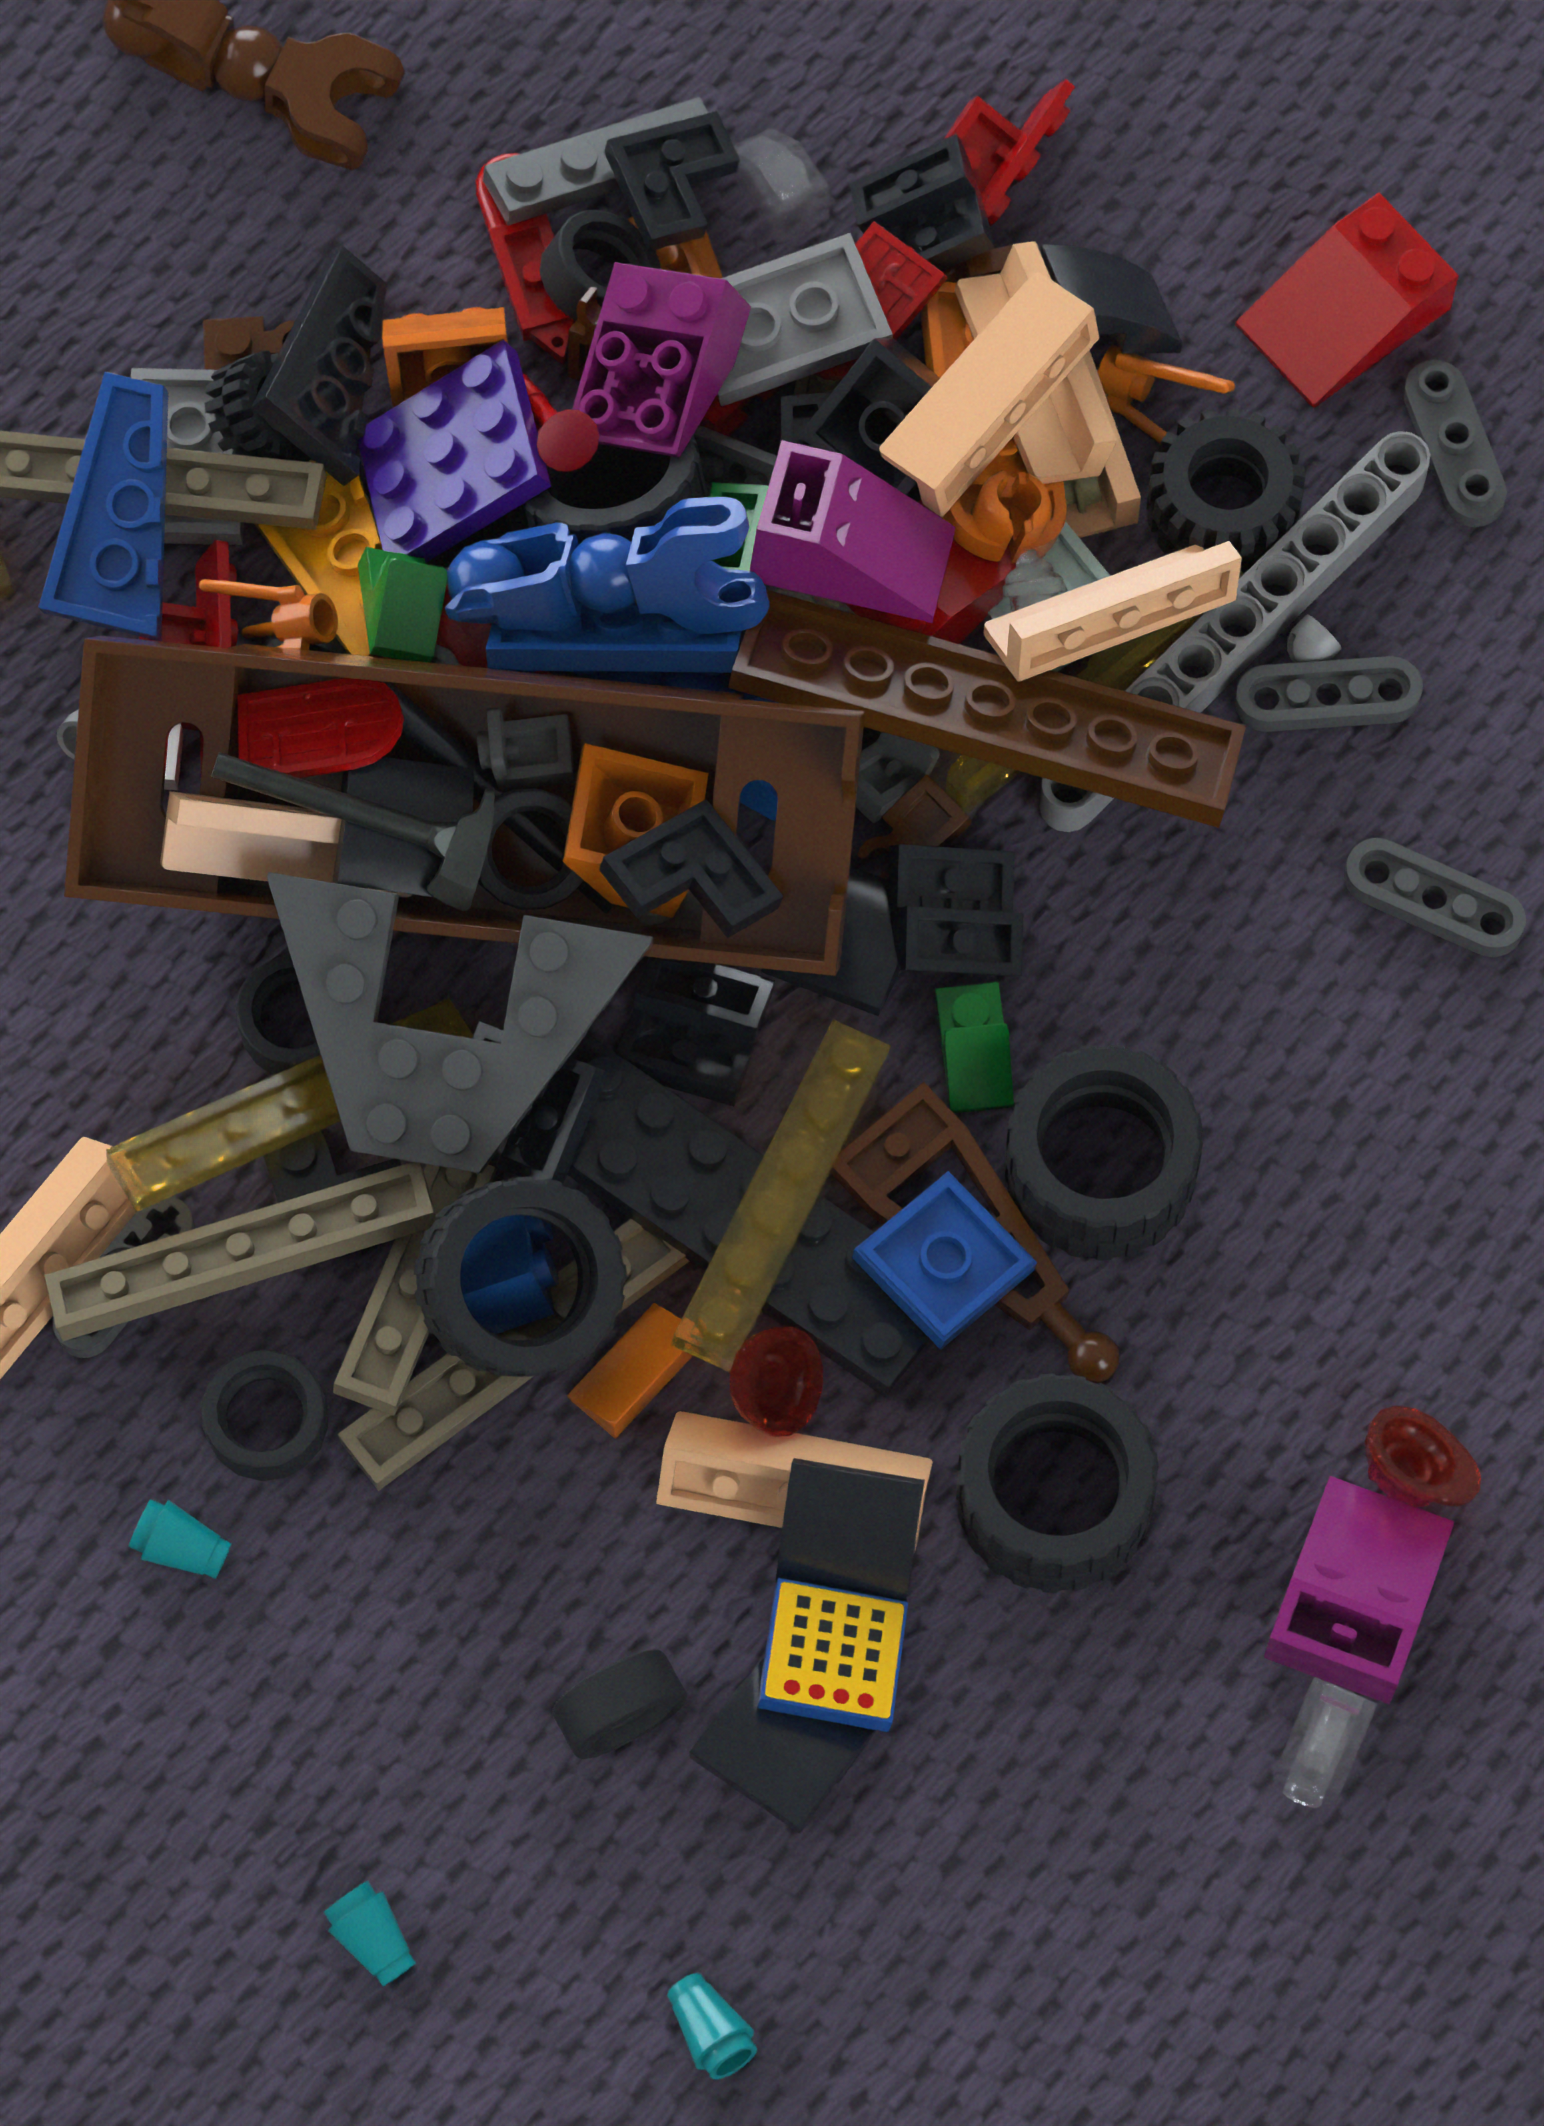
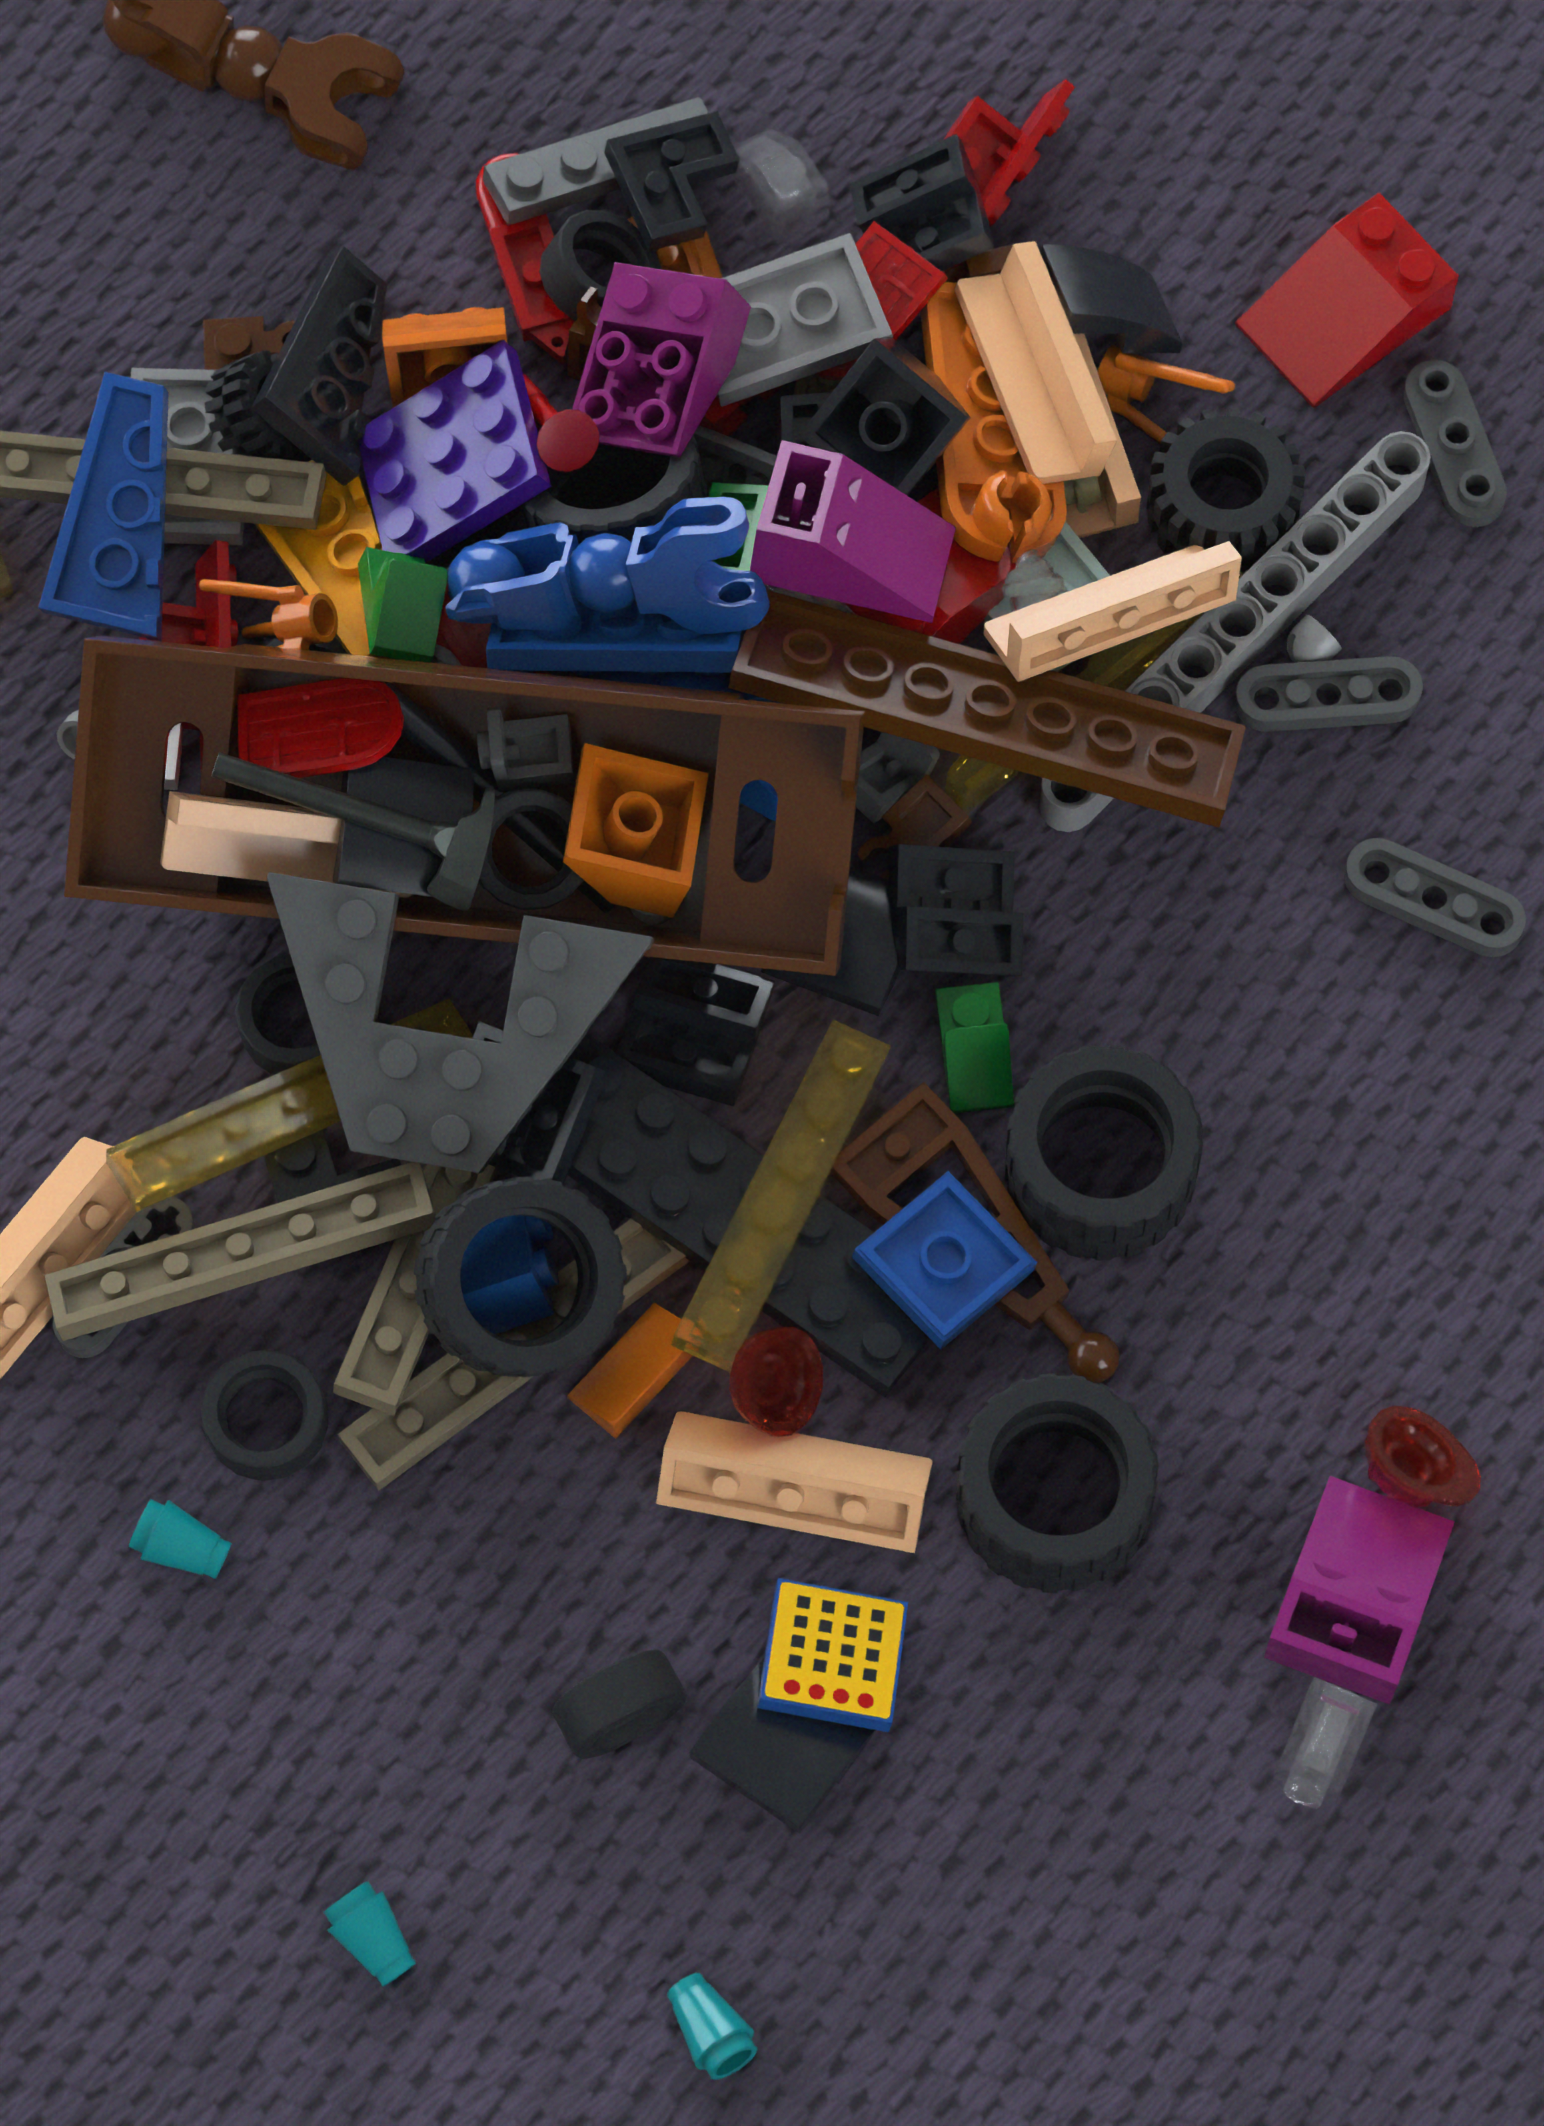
black plate [599,799,783,938] -> none
black slope [775,1458,925,1602] -> none
light nougat panel [880,272,1099,518] -> none

